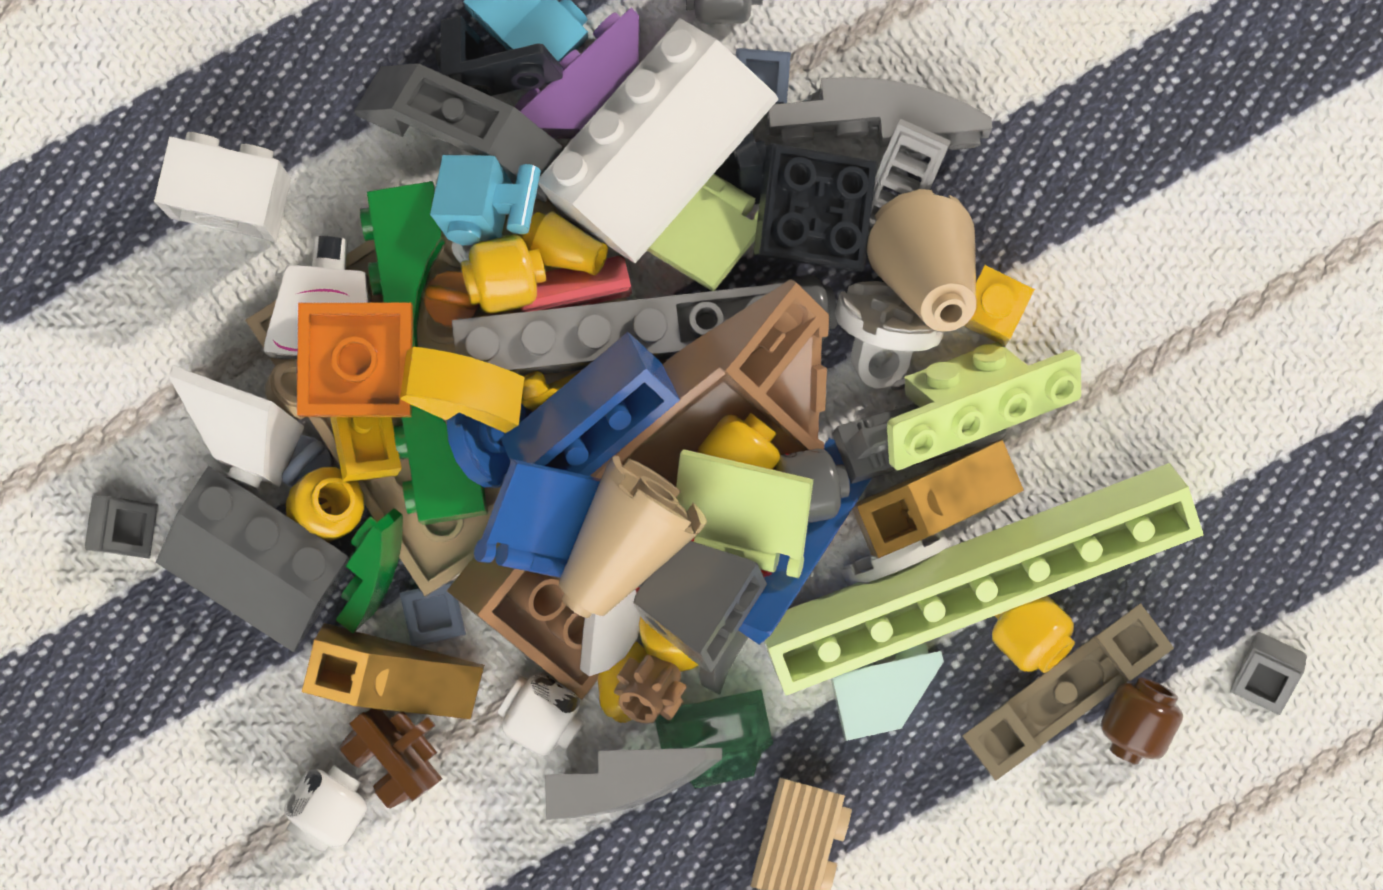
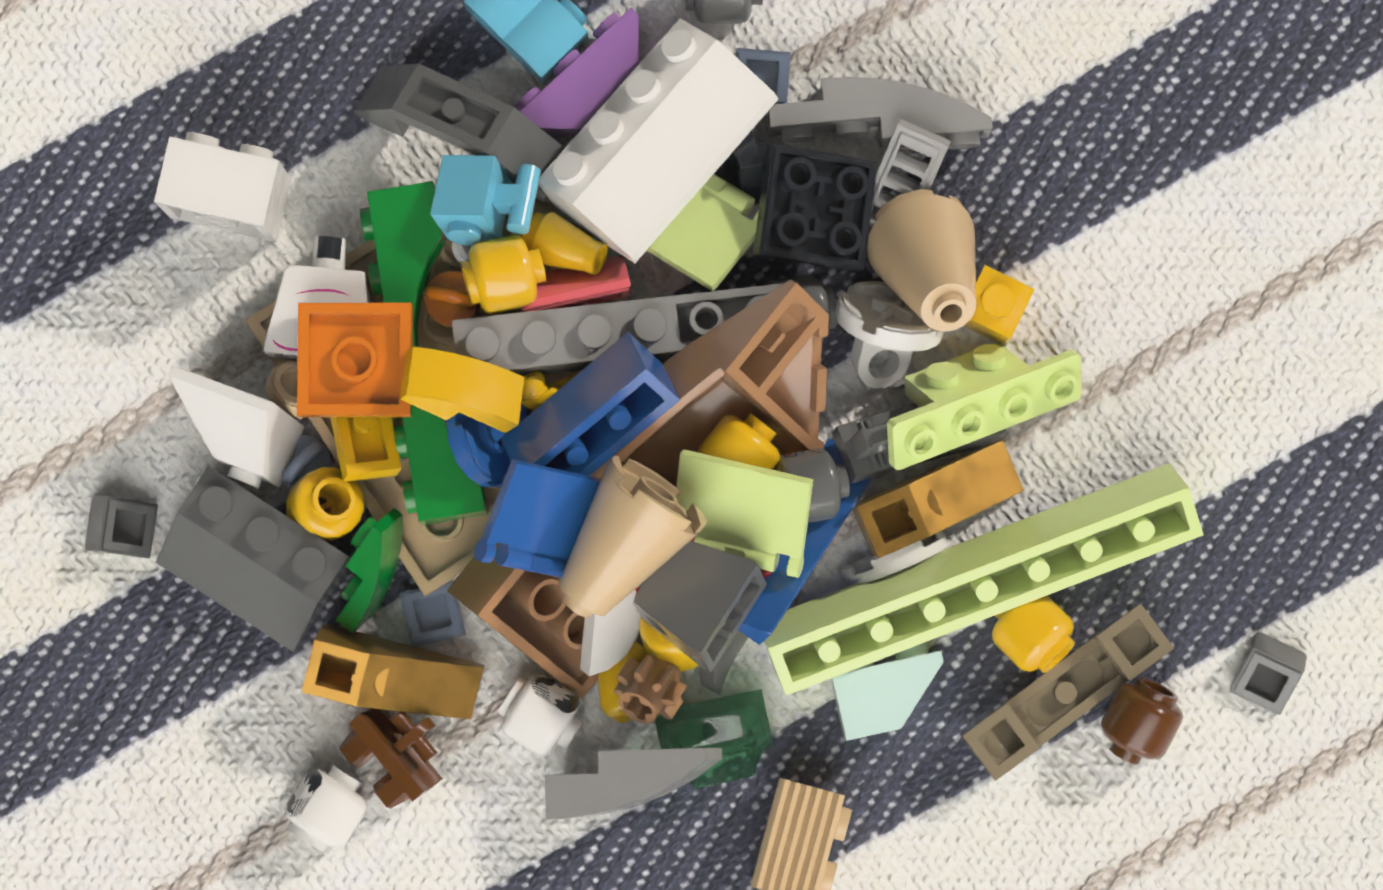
black bracket [435,15,563,97] -> none

